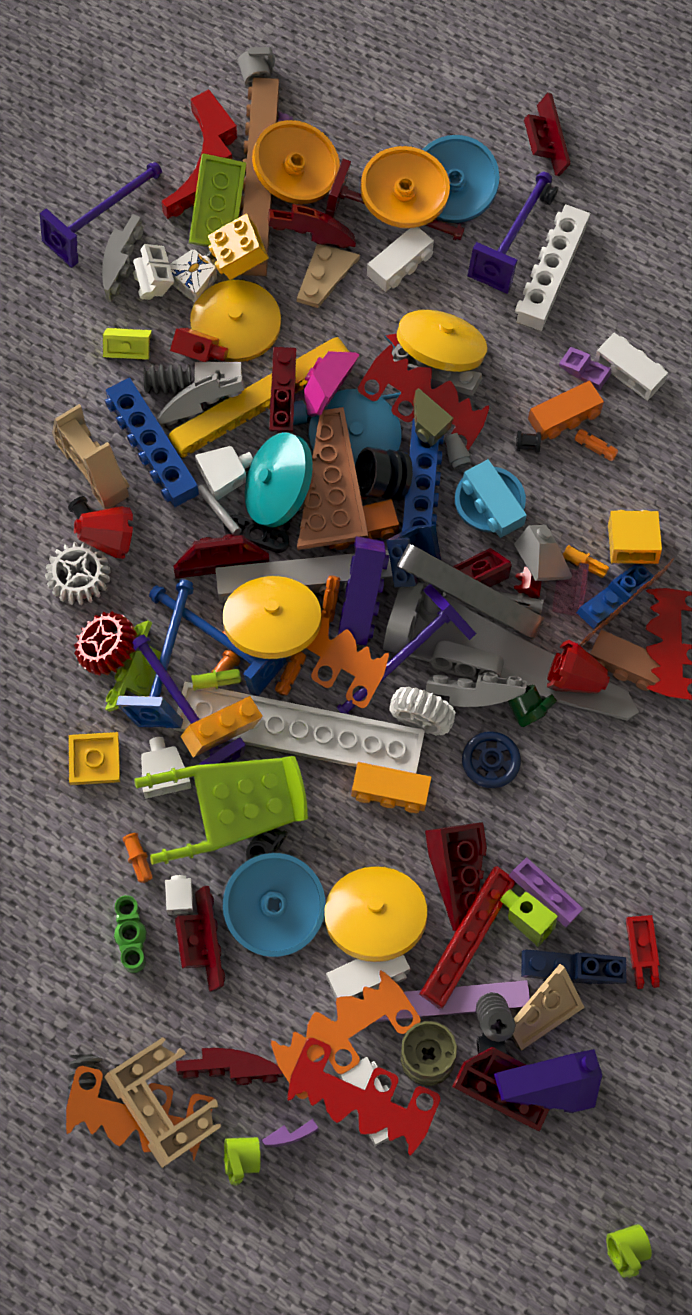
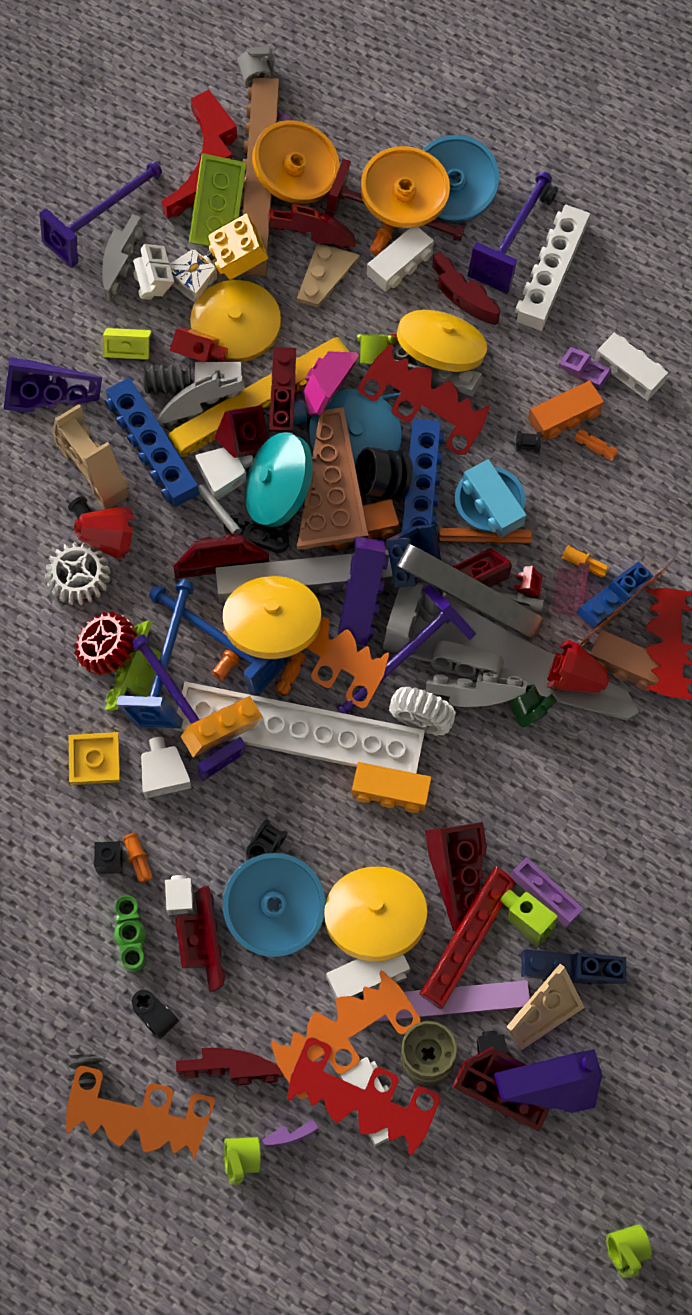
tan wedge [104,1037,221,1168] -> none
lime piece [134,756,308,865] -> none
lime axle [191,669,241,691] -> none
orange axle [321,575,341,622] -> none
olive slope [413,388,453,446] -> none
light grey cone [445,433,471,470] -> none
dark blue plate [462,731,521,788] -> none
dark grey piece [475,992,516,1042] -> none
light grey slope [514,525,573,581] -> none
dark red bracket [524,93,571,176] -> none
yellow brick [608,510,662,564] -> none
red hinge [626,915,660,989] -> none
none -> dark purple wedge [4,357,102,413]
none -> black brick [94,841,123,874]
none -> black piece [131,990,179,1040]
none -> dark red slope [214,405,269,458]
none -> lime piece [357,334,399,364]
none -> orange axle [370,222,396,256]
none -> dark red slope [432,251,500,325]
none -> orange axle [438,528,532,544]

